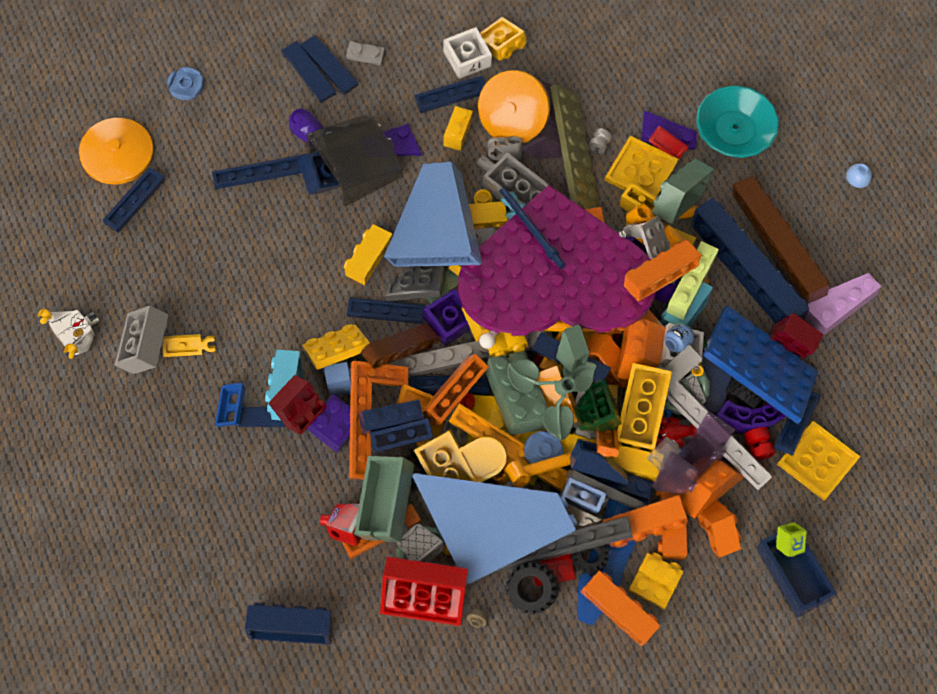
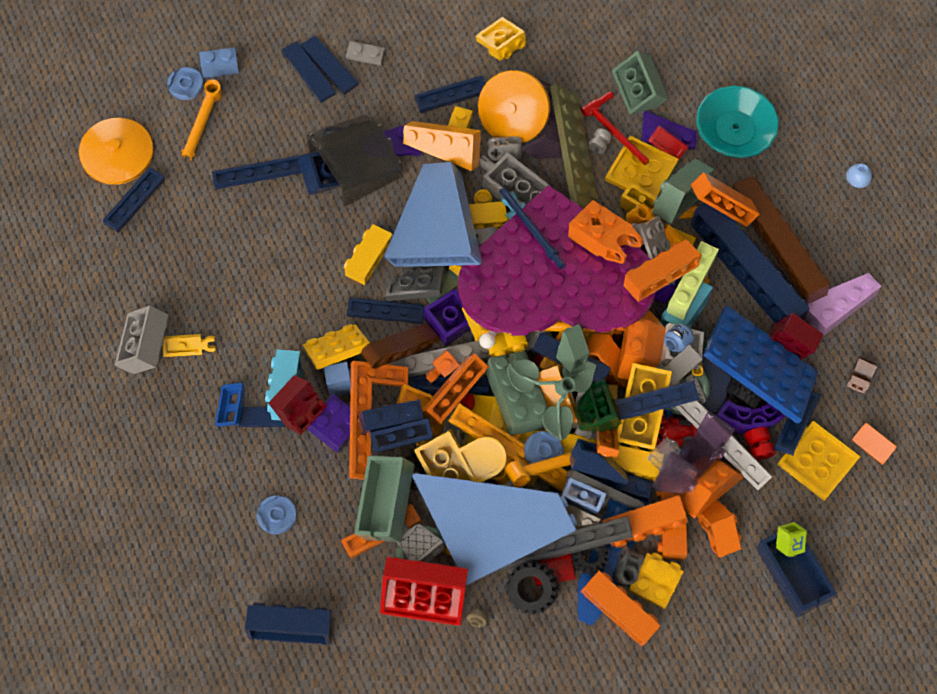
white torso [37,309,99,359] -> none
dark purple piece [289,109,326,145] -> none
red torso [320,504,361,546] -> none
white brick [444,27,492,79] -> none
none -> light orange piece [182,80,222,160]
none -> medium blue brick [199,47,239,78]
none -> medium blue tile [257,495,297,535]
none -> light orange wedge [403,121,481,171]
none -> orange plate [426,350,460,383]
none -> orange brick [568,200,643,264]
none -> red bar [580,91,649,165]
none -> sand green slope [611,51,669,115]
none -> dark grey piece [613,546,644,587]
none -> dark blue tile [616,380,699,420]
none -> orange brick [691,172,760,227]
none -> brick [847,356,877,394]
none -> orange slope [852,423,897,465]

